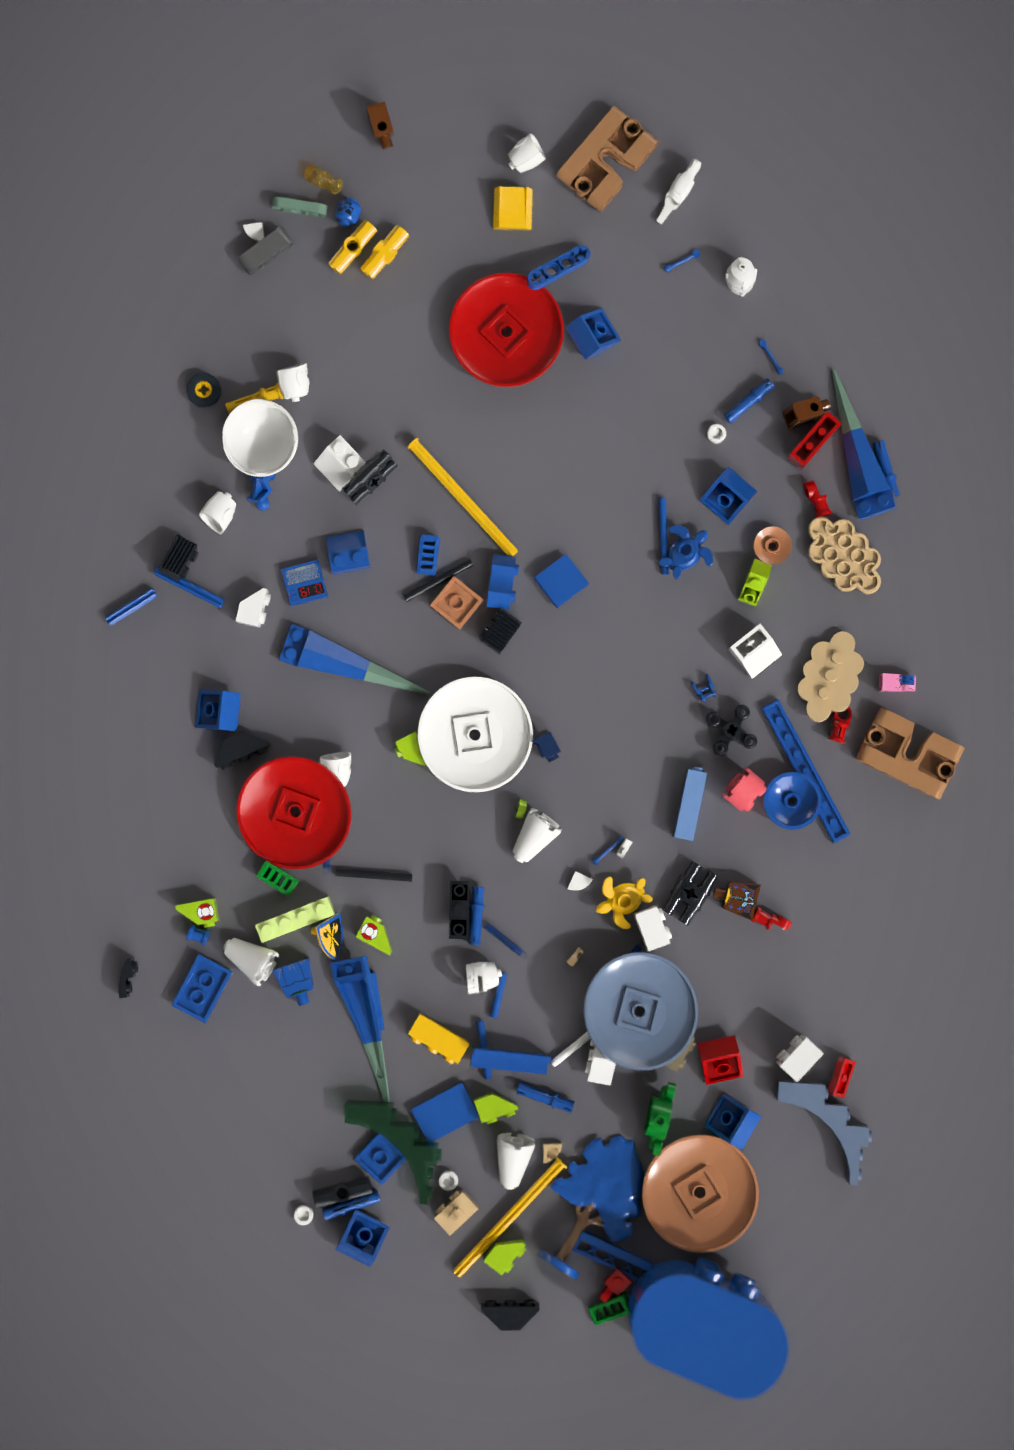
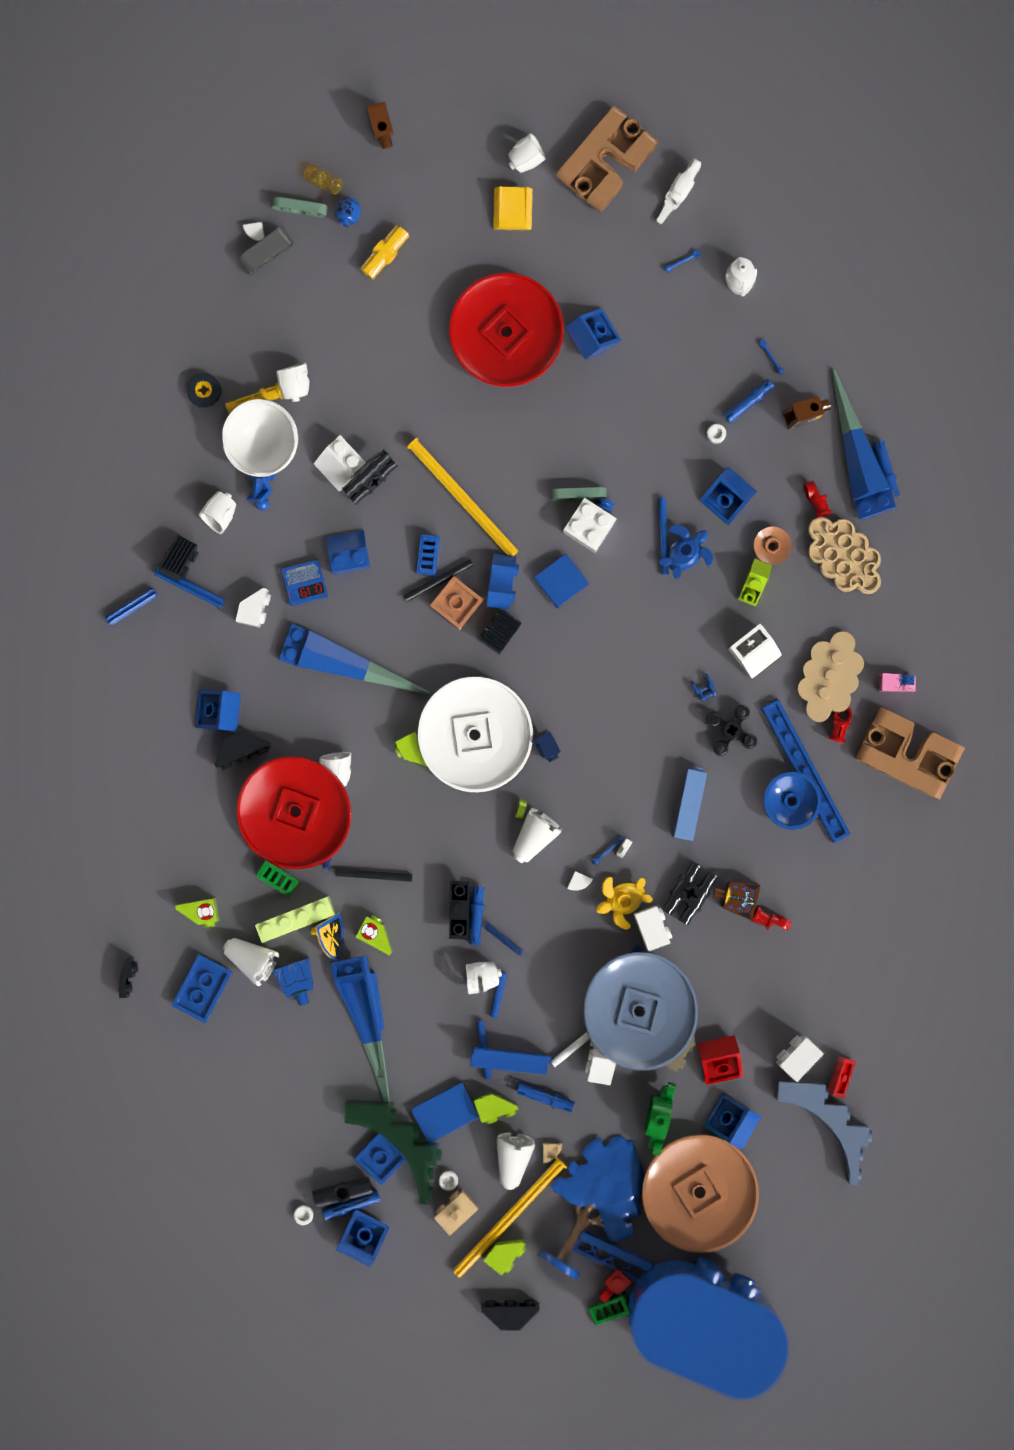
blue bush [186,924,211,946] -> none
yellow piece [328,219,377,274] -> none
yellow brick [408,1013,470,1064] -> none
blue beam [526,245,591,290] -> none
tan tile [566,947,584,967] -> none
coral brick [722,767,767,812] -> none
red brick [787,411,842,470] -> none
none -> sand green beam [551,487,607,501]
none -> white brick [563,498,617,553]
none -> blue bush [596,498,615,513]

